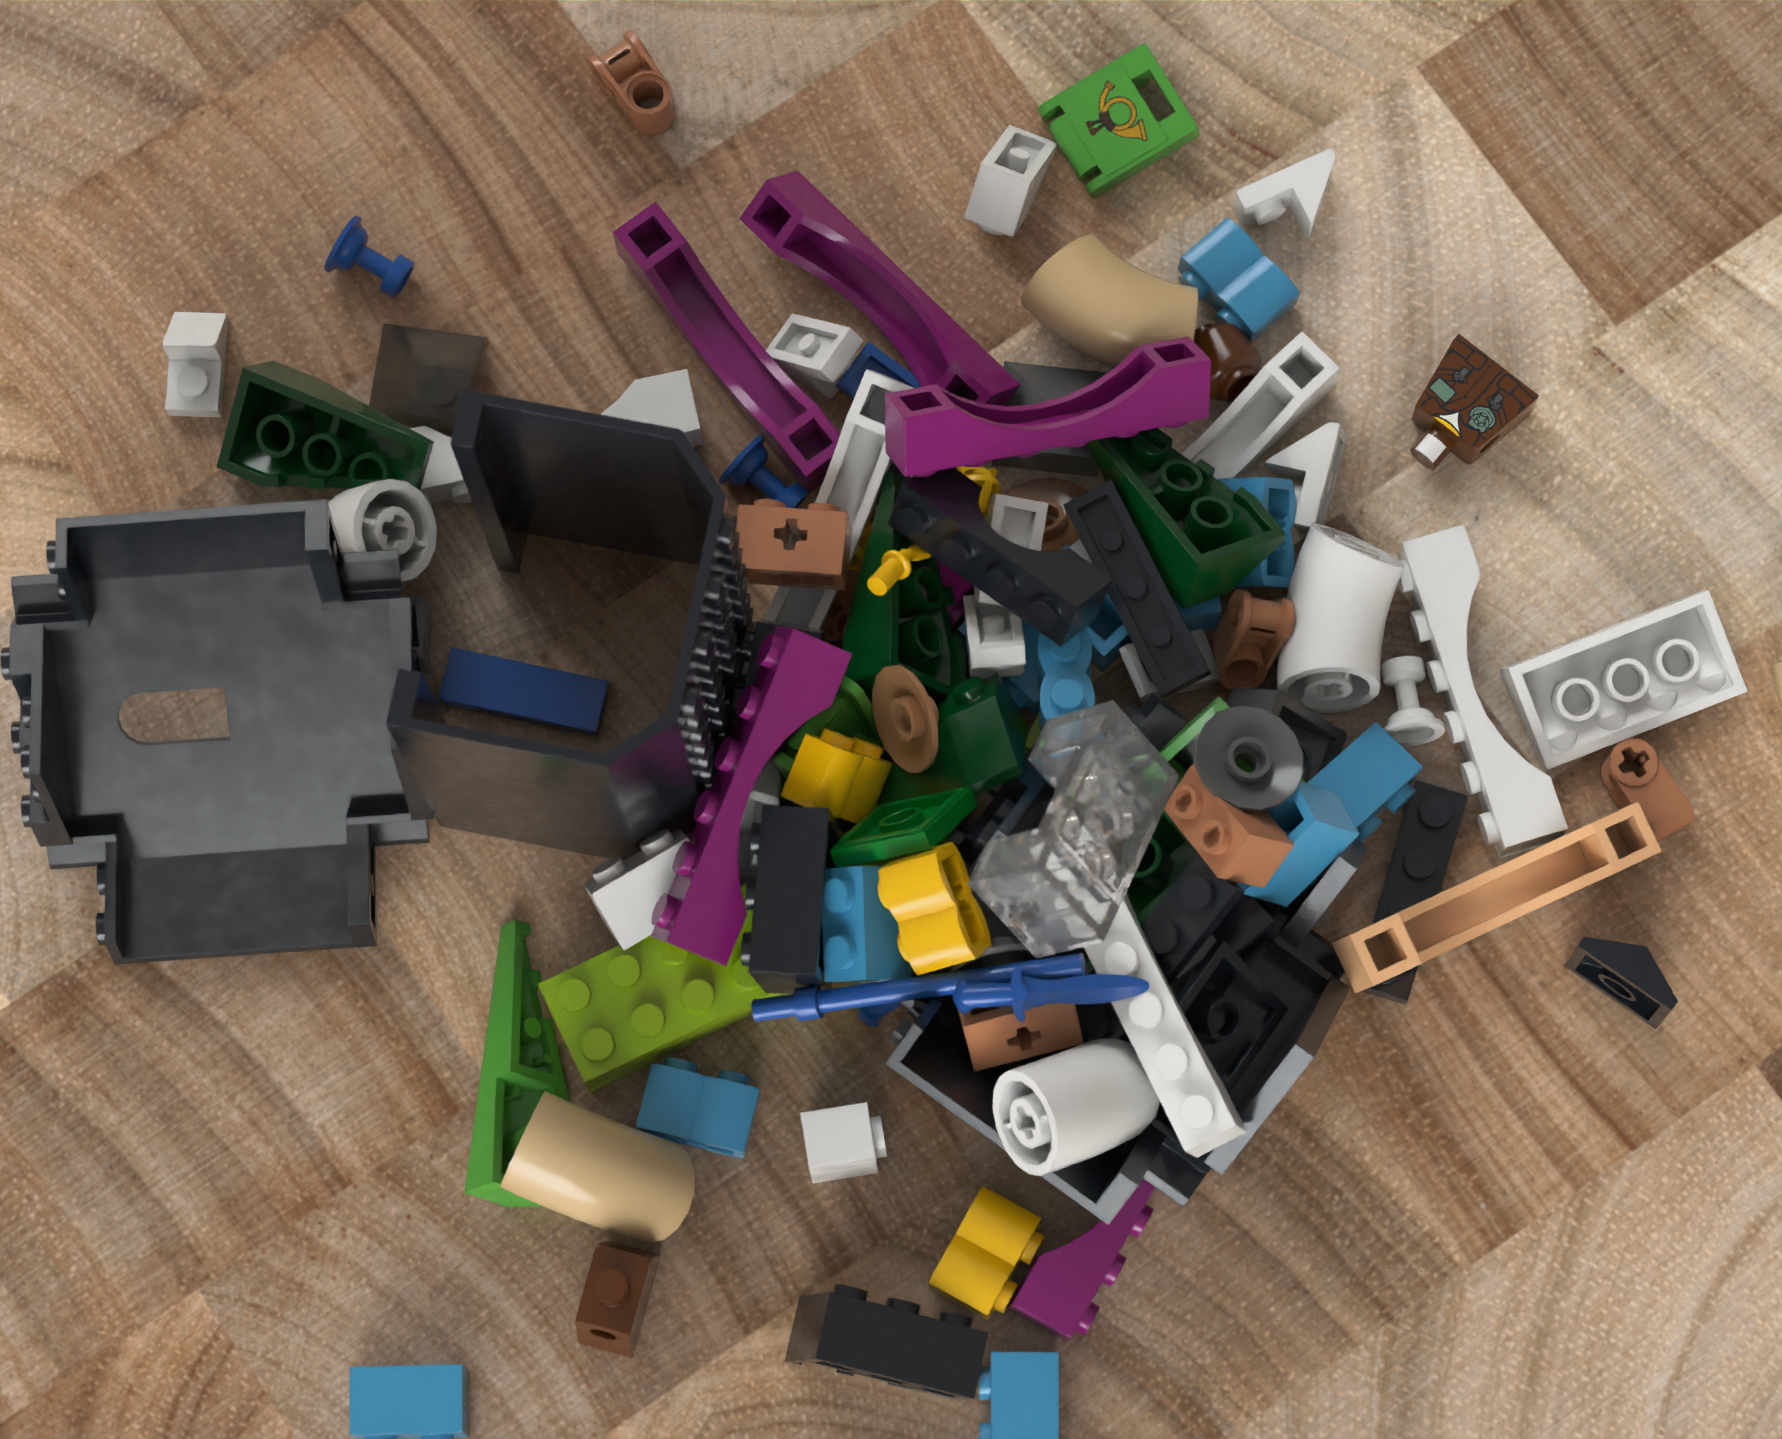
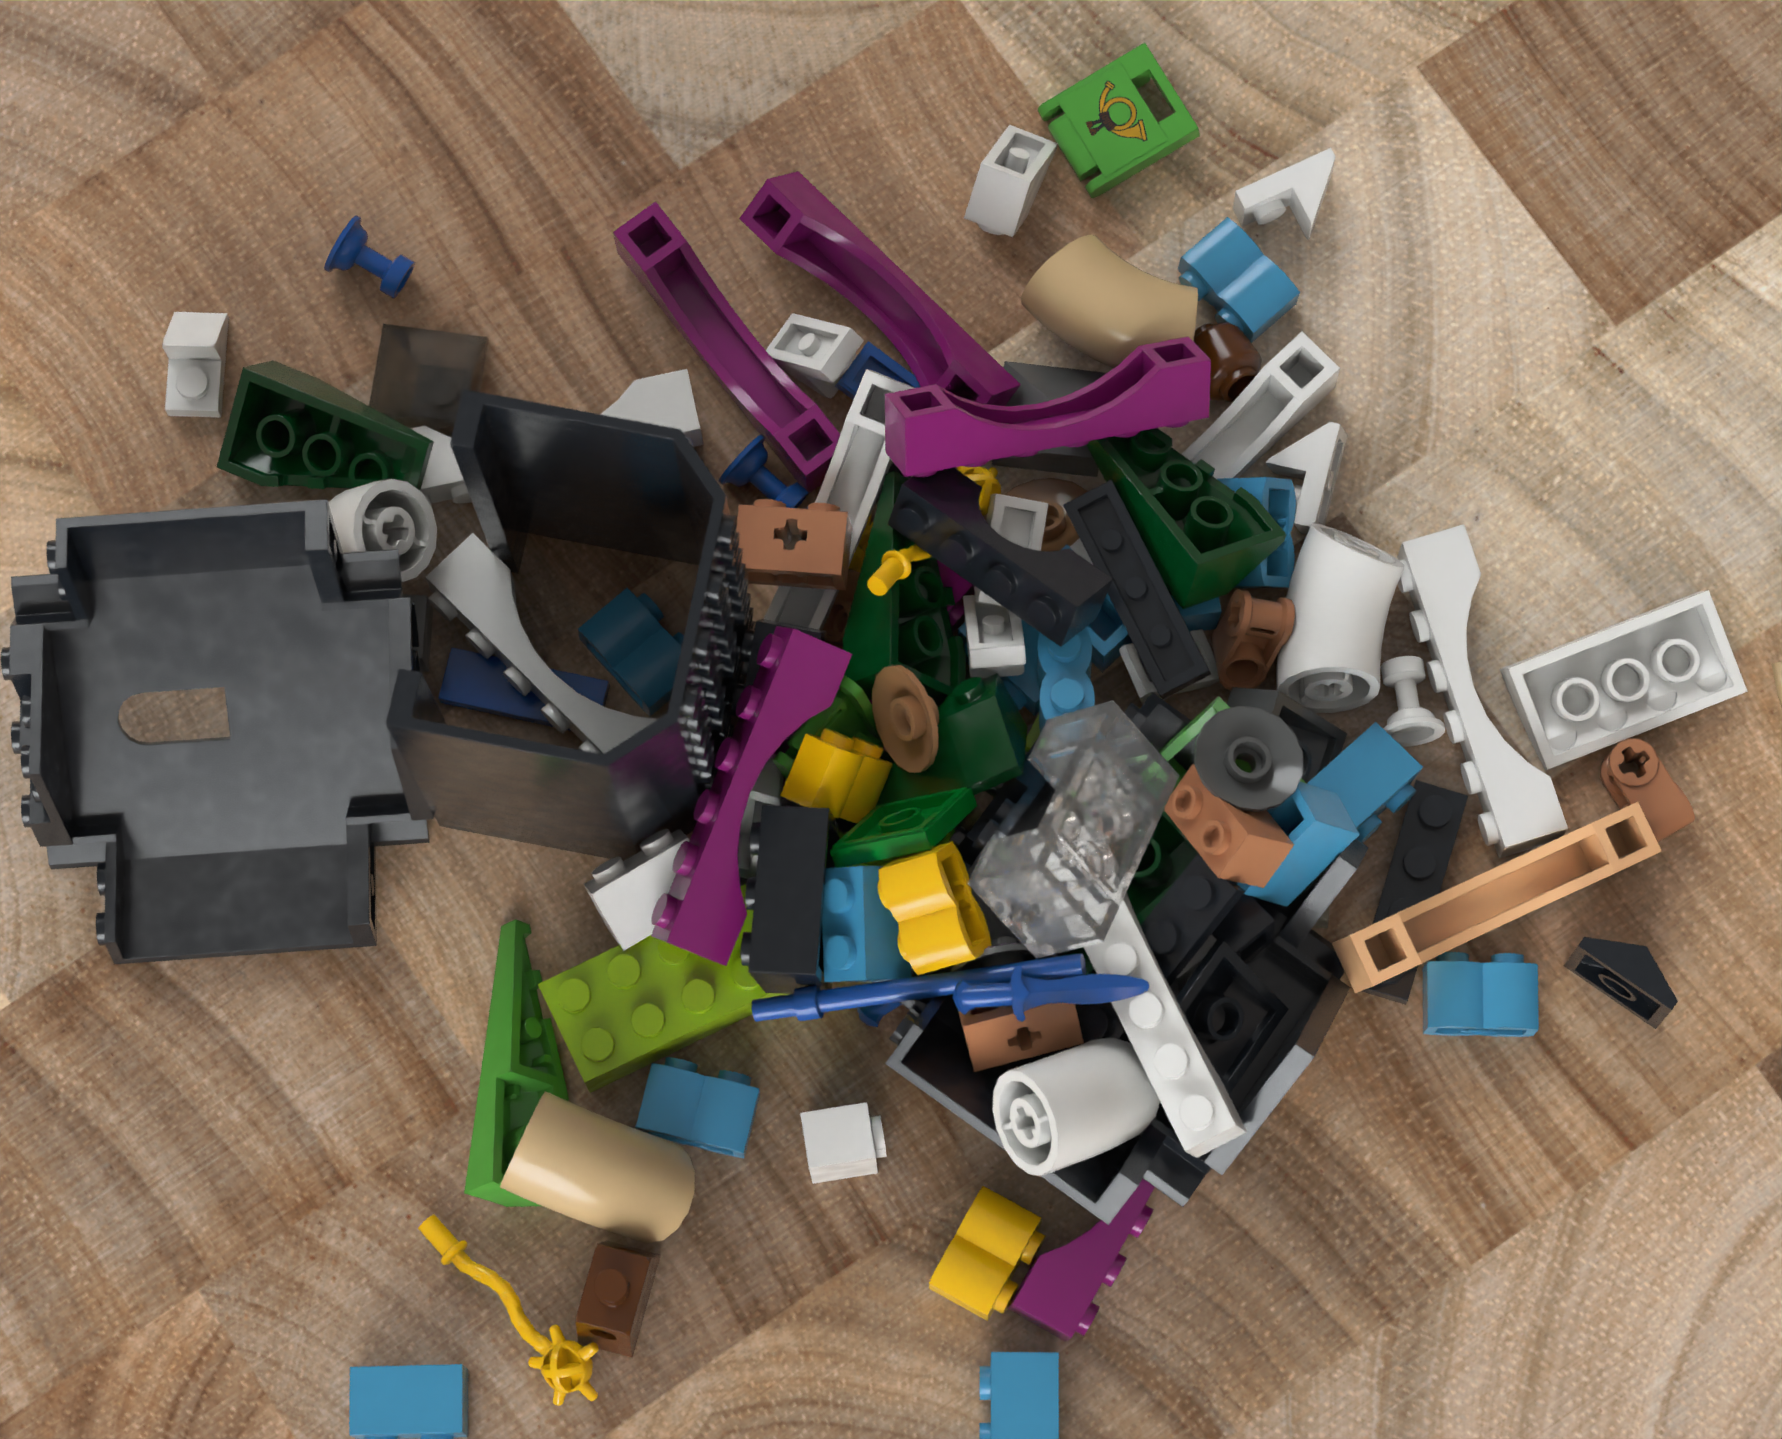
nougat piece [586,30,676,135] -> none
black wedge [785,1284,989,1400] -> none
reddish brown torso [1410,334,1539,470] -> none
none -> yellow piece [418,1214,599,1406]
none -> white arch [426,533,657,754]
none -> dark azure brick [578,588,684,717]
none -> dark azure brick [1422,952,1539,1037]

